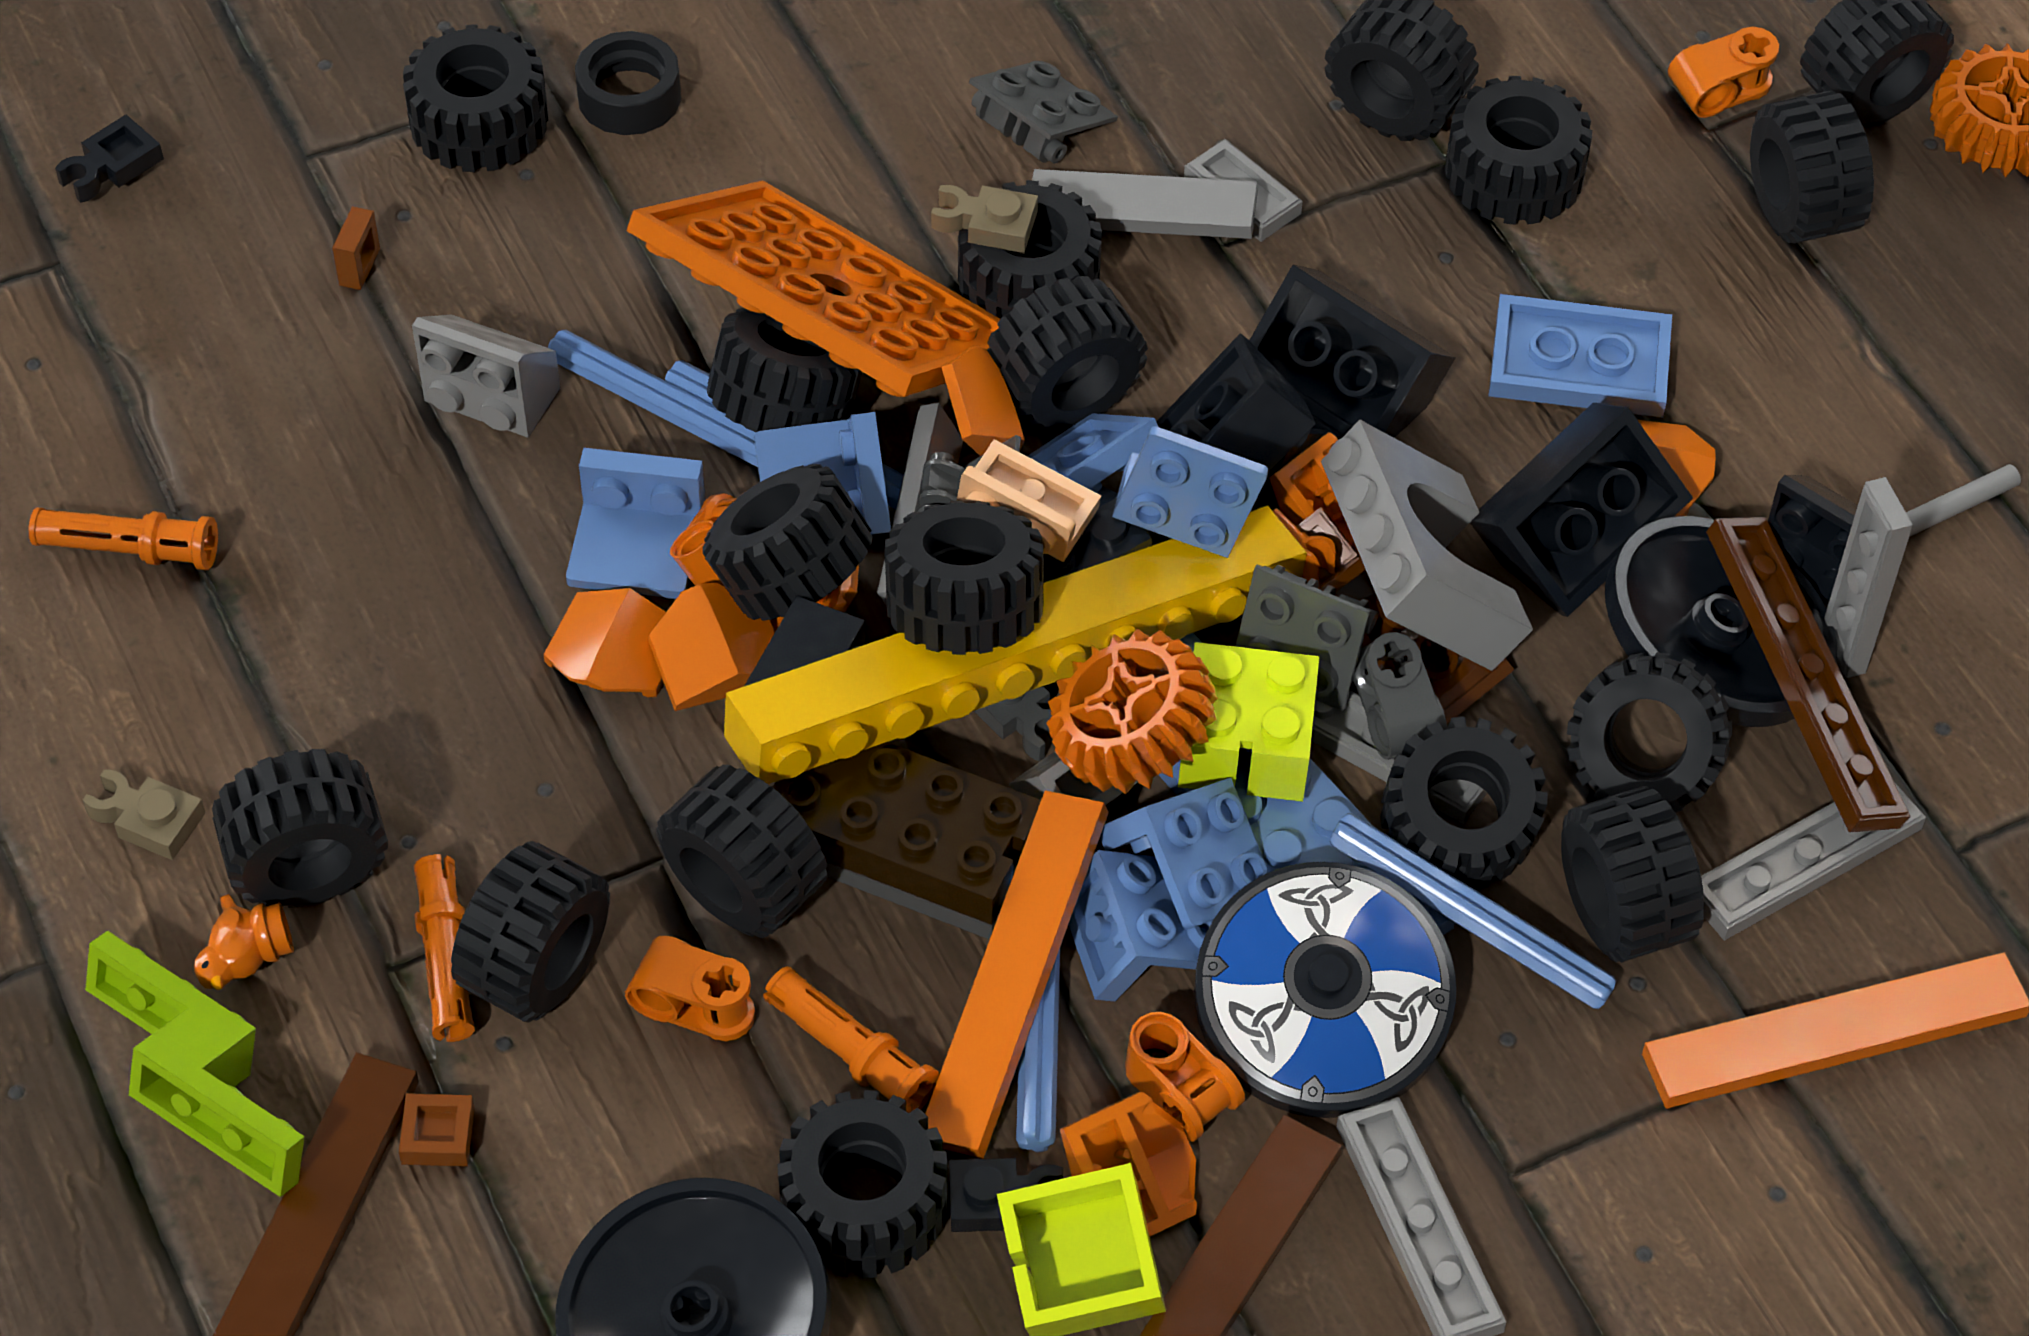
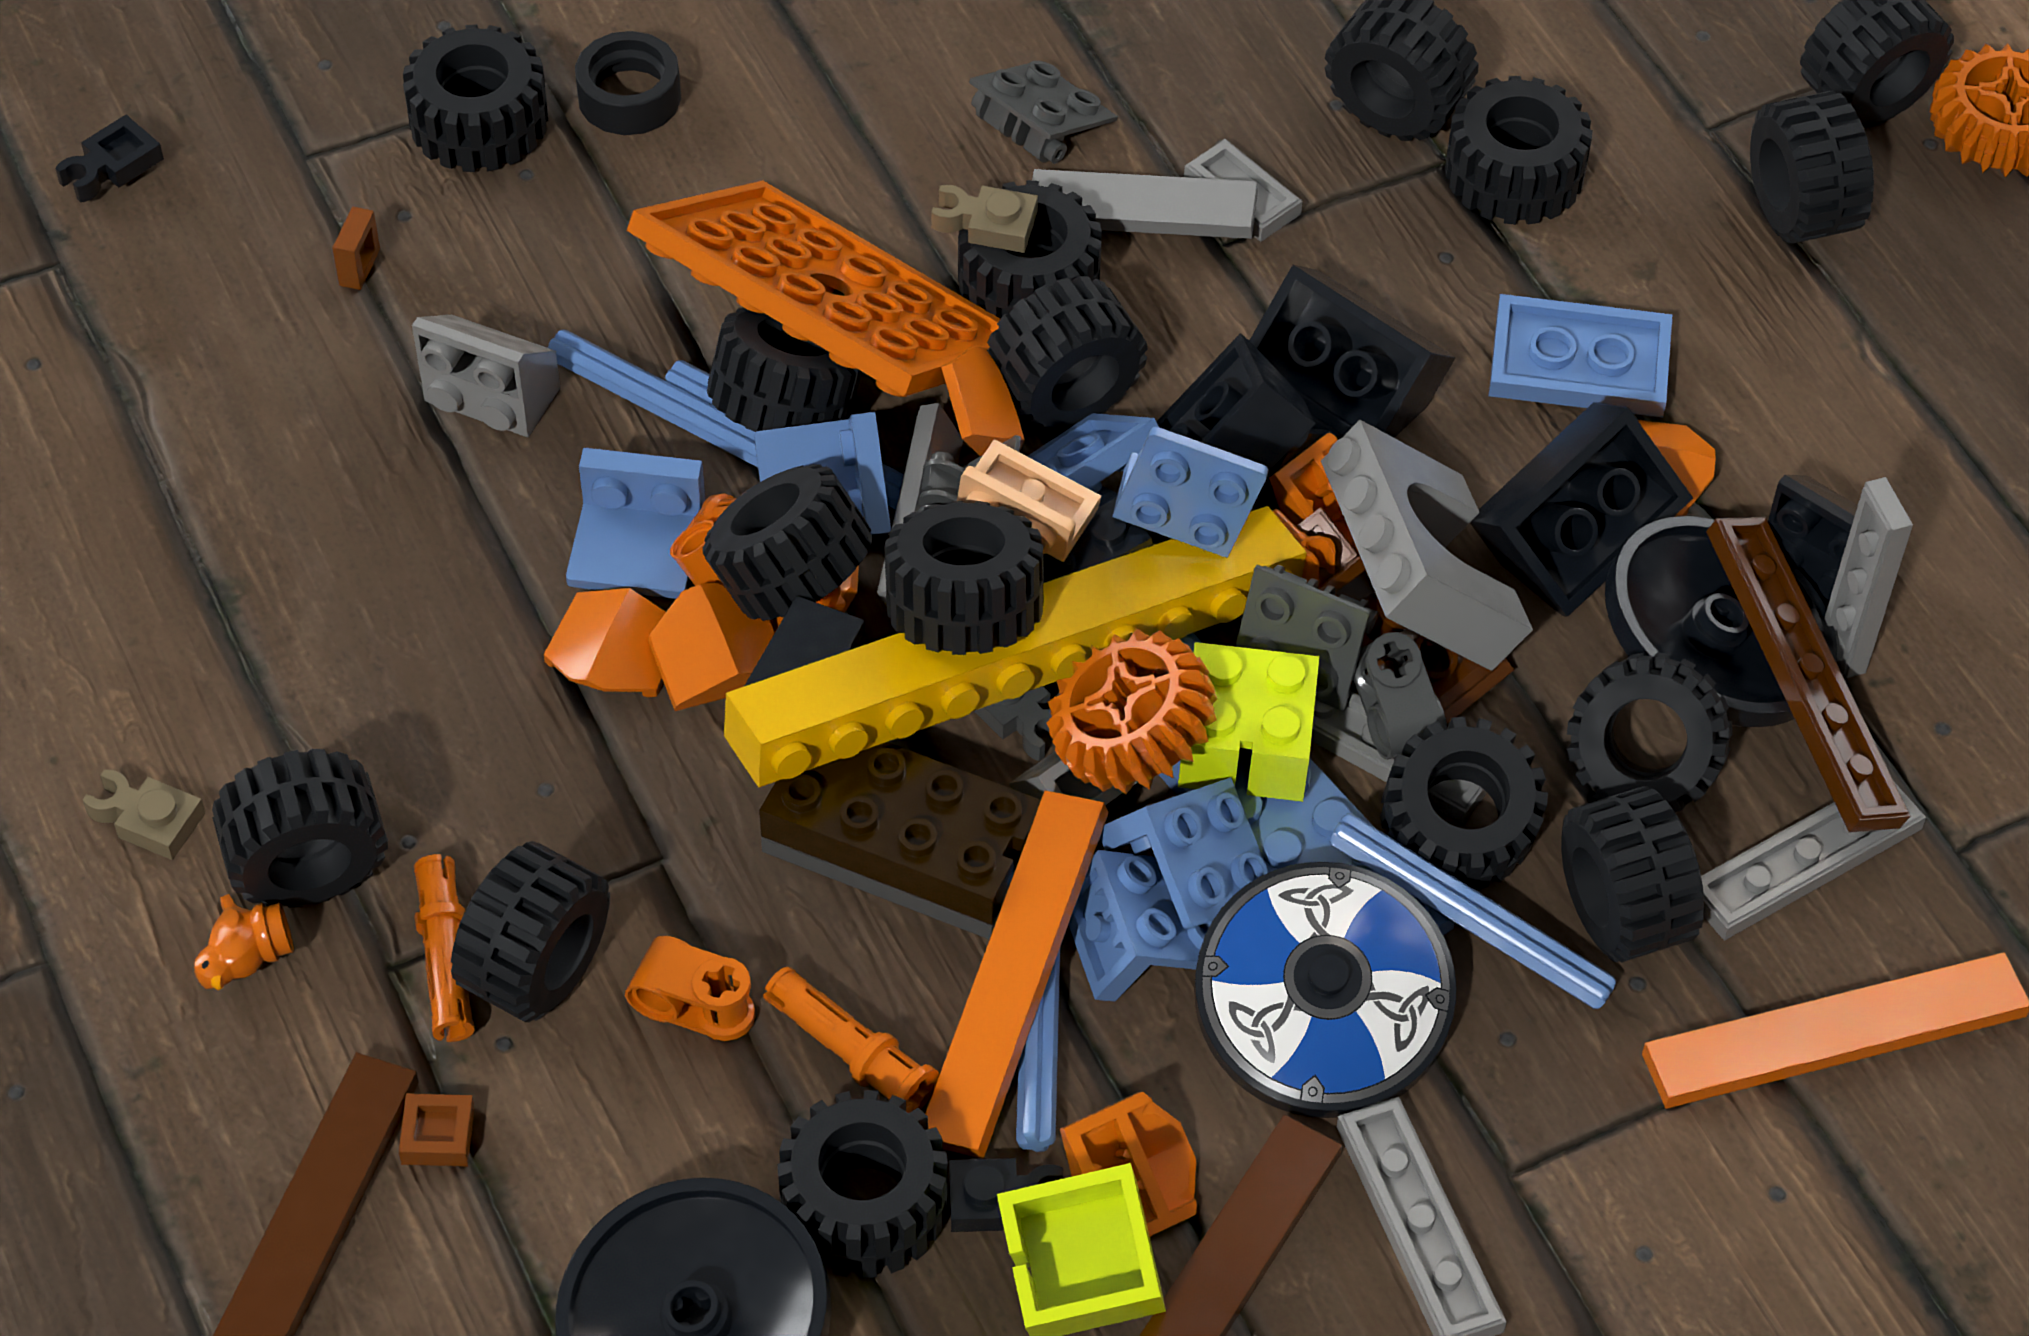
orange pin [29,507,218,570] -> none
lime bracket [85,931,305,1197] -> none
black tyre [656,764,828,938] -> none
orange piece [1125,1012,1245,1142] -> none
orange piece [1668,27,1779,118] -> none
light grey bar [1906,464,2021,537] -> none

